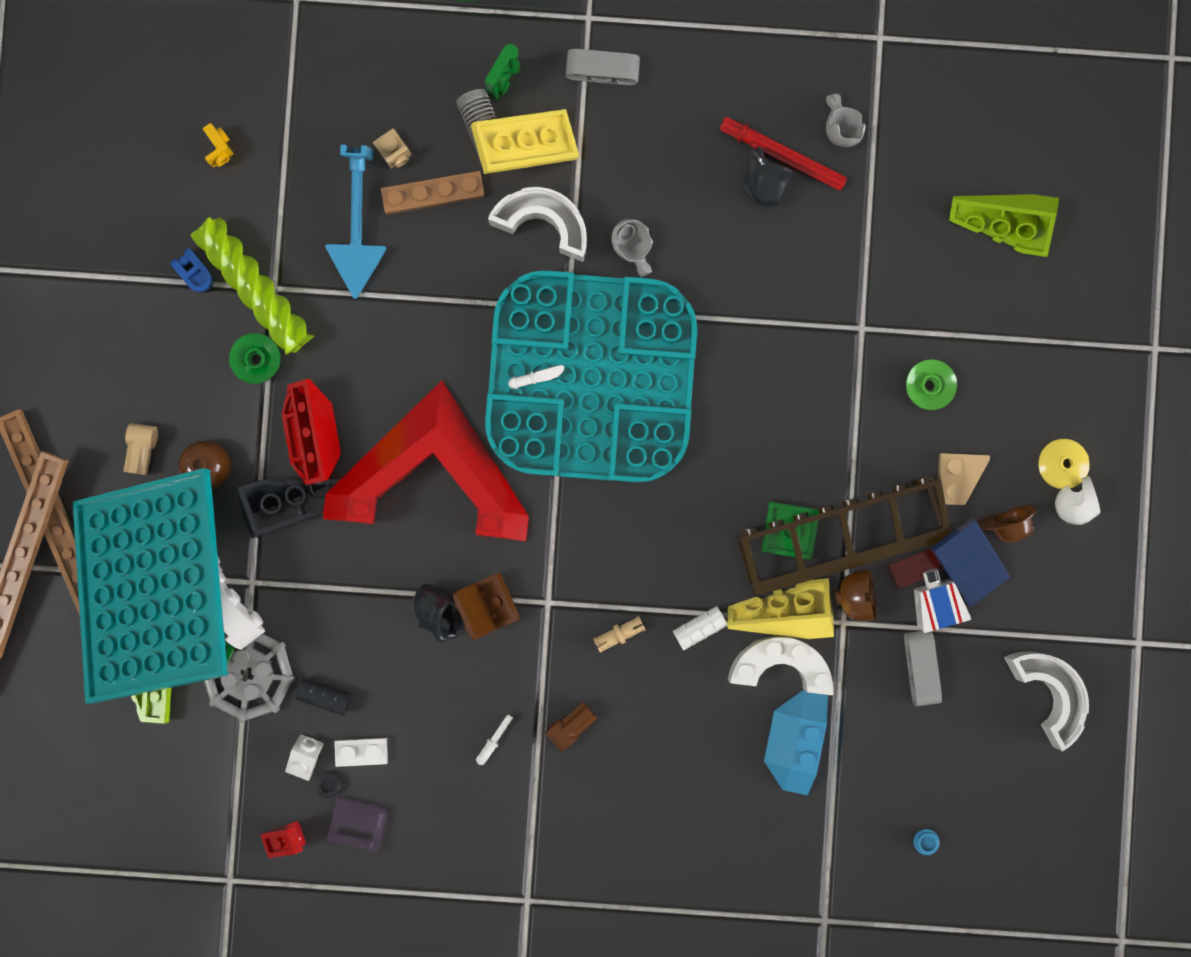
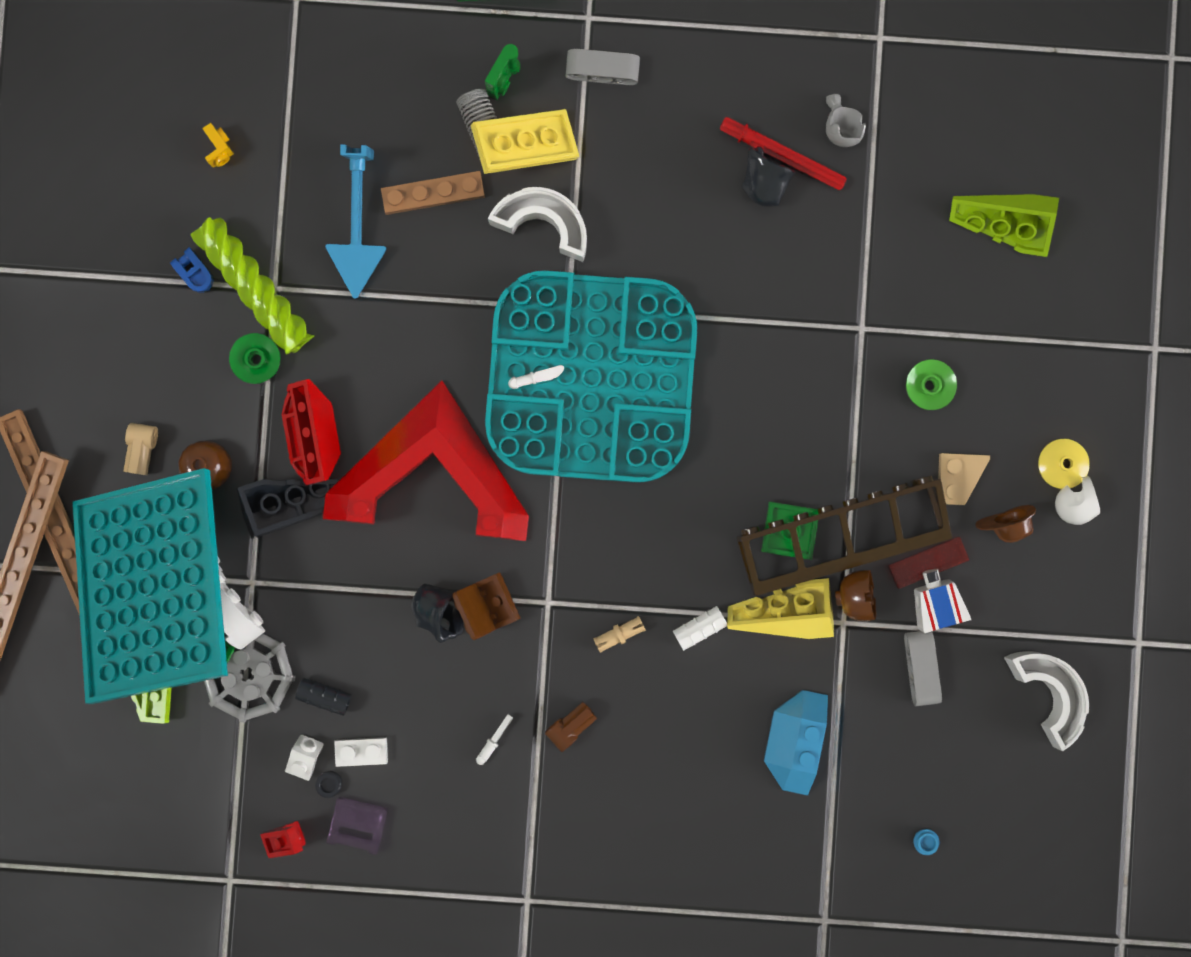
tan bracket [373,128,411,169] -> none
light grey hair [611,219,653,277] -> none
white brick [728,635,833,695] -> none
dark blue tile [931,518,1010,607] -> none

